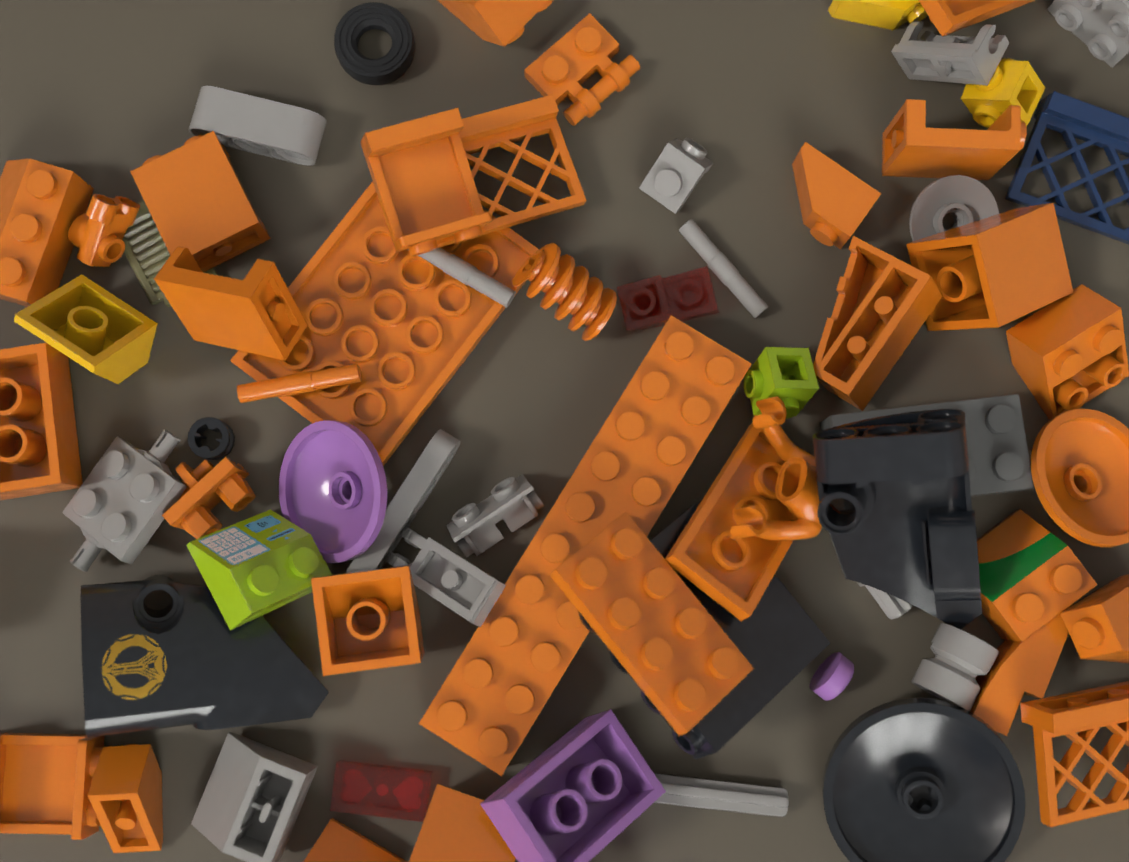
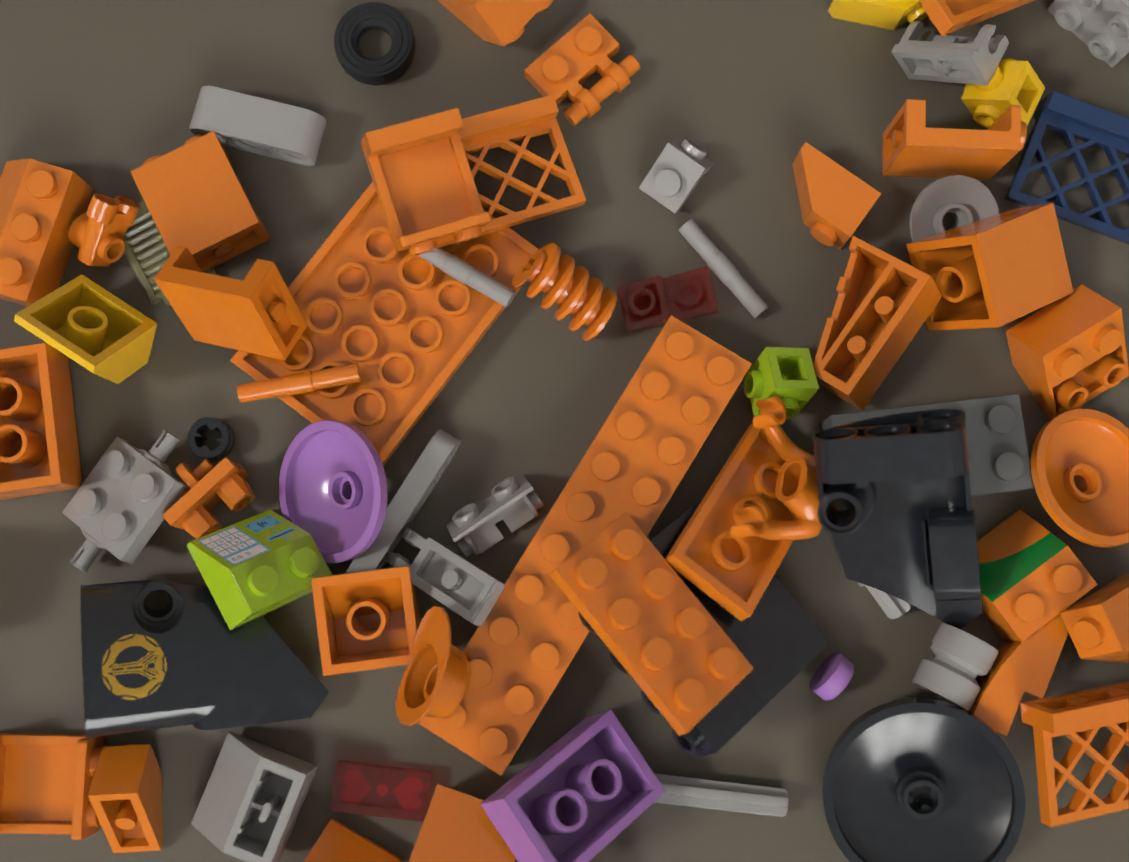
none -> orange piece [396,606,470,726]

